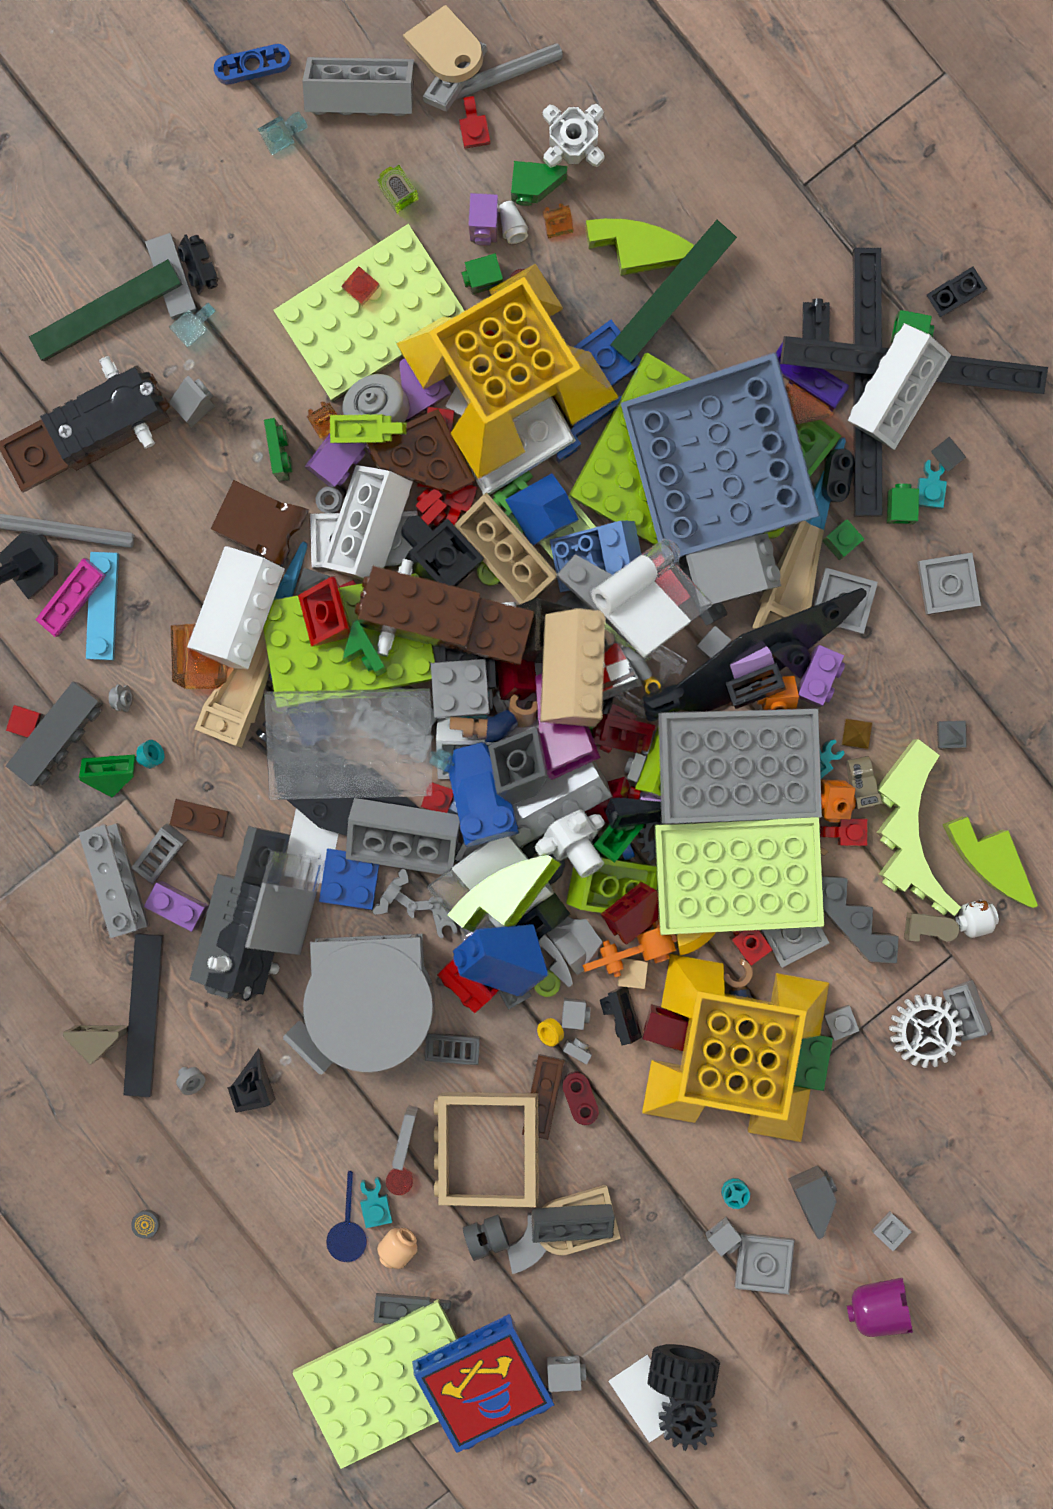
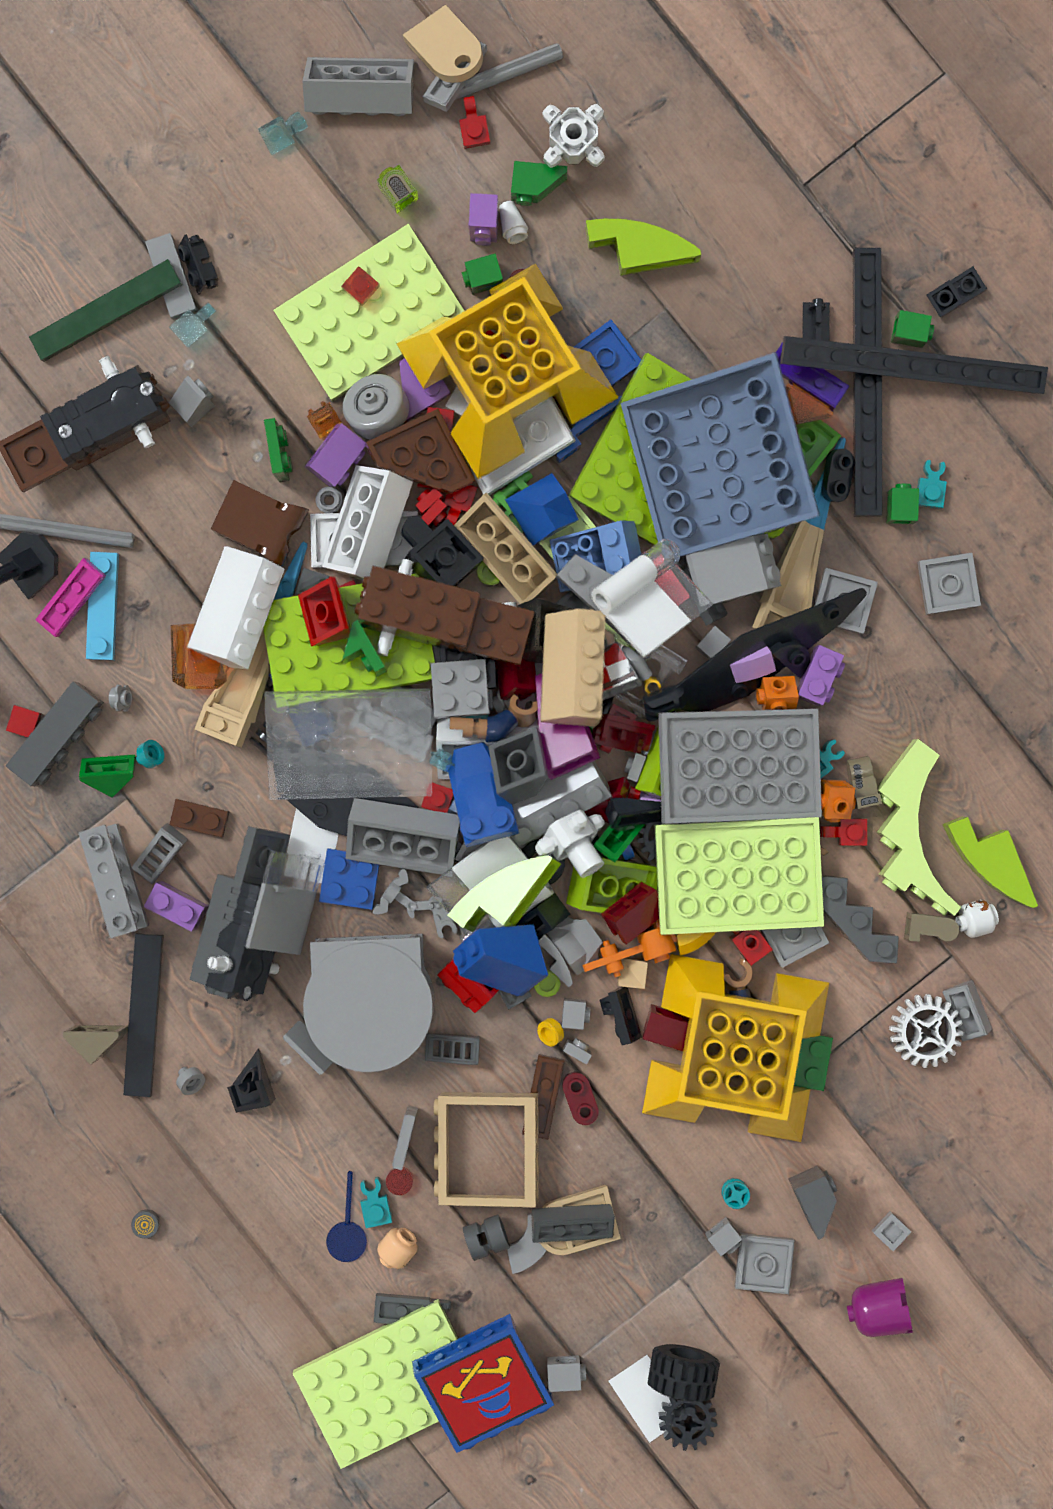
blue beam [214,44,291,85] -> none
lime hinge [330,414,407,443] -> none
clear orange tile [543,203,574,239] -> none
dark green tile [610,220,737,363] -> none
black tile [726,663,787,709] -> none
green brick [822,519,864,560] -> none
light grey plate [824,1005,859,1041] -> none
pearl gold slope [841,719,872,749] -> none
white slope [848,324,951,450] -> none
dark grey tile [931,437,966,472] -> none
dark grey tile [937,721,966,748] -> none

